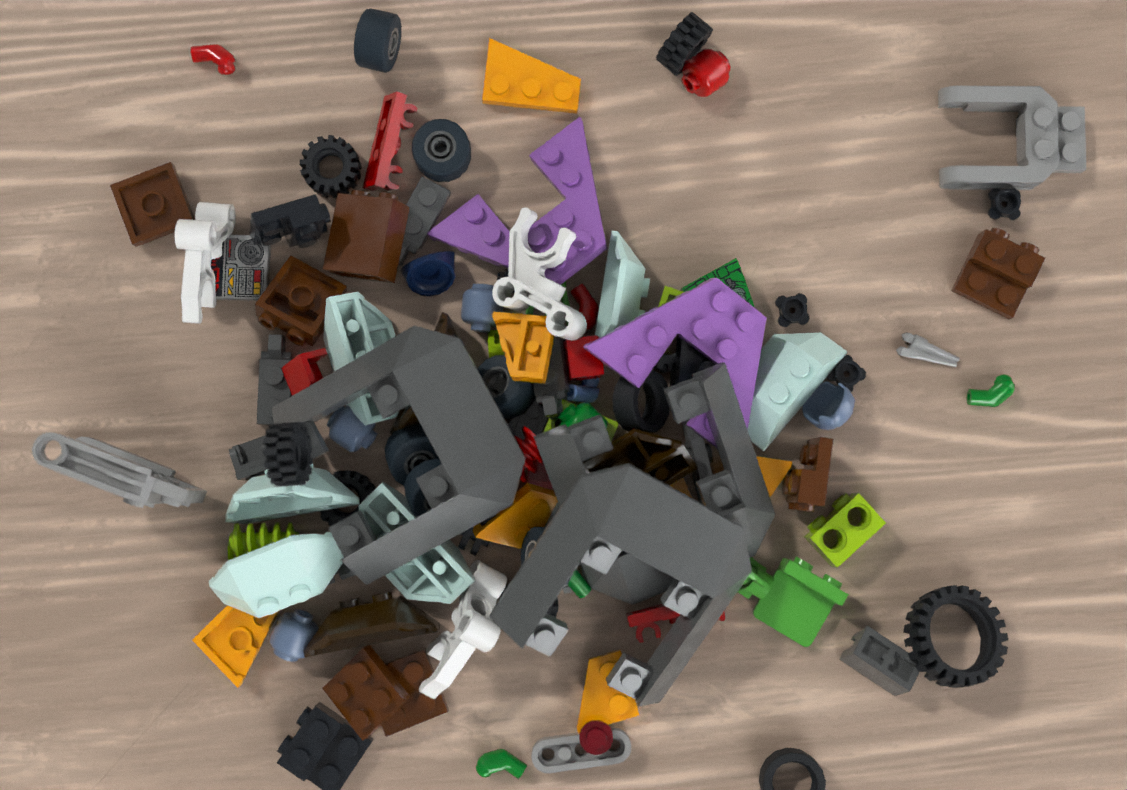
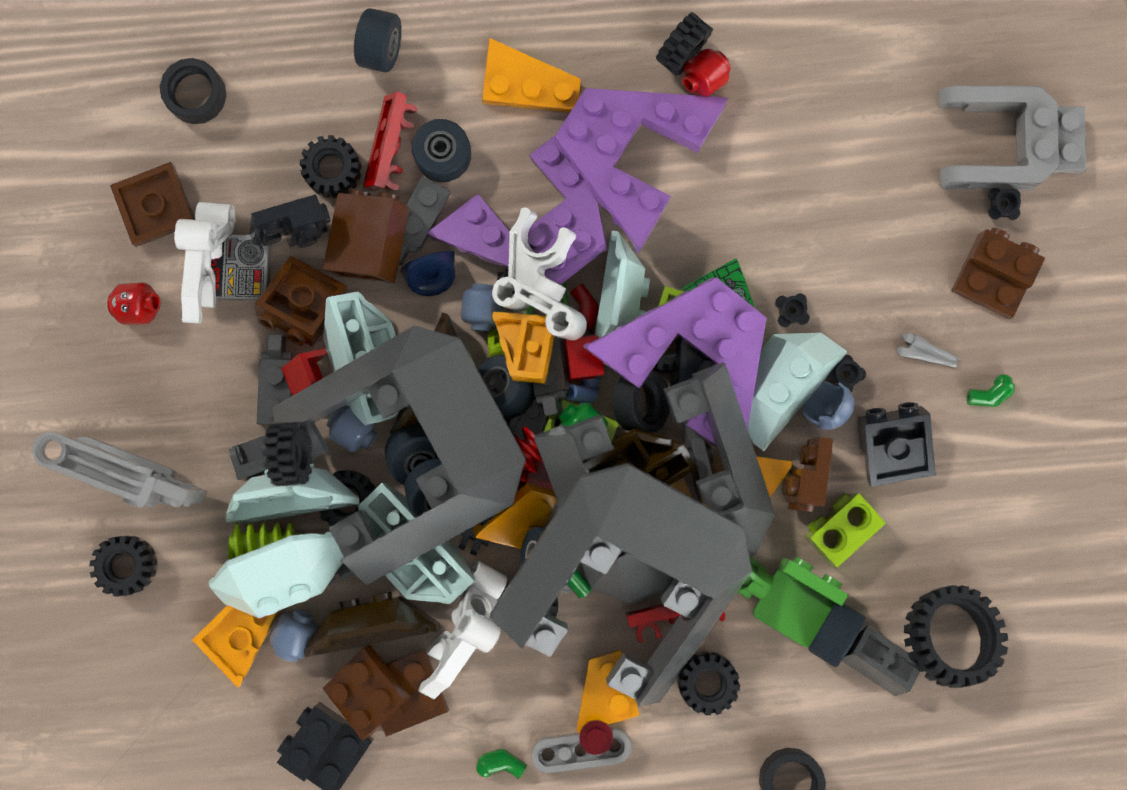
red arm [191,44,235,75] -> none
none -> black tyre [89,536,157,597]
none -> red head [107,282,161,325]
none -> black tyre [160,58,227,124]
none -> medium lavender wing [554,88,728,253]
none -> black tyre [678,651,740,716]
none -> black wheel [808,603,866,667]
none -> black plate [857,402,936,487]

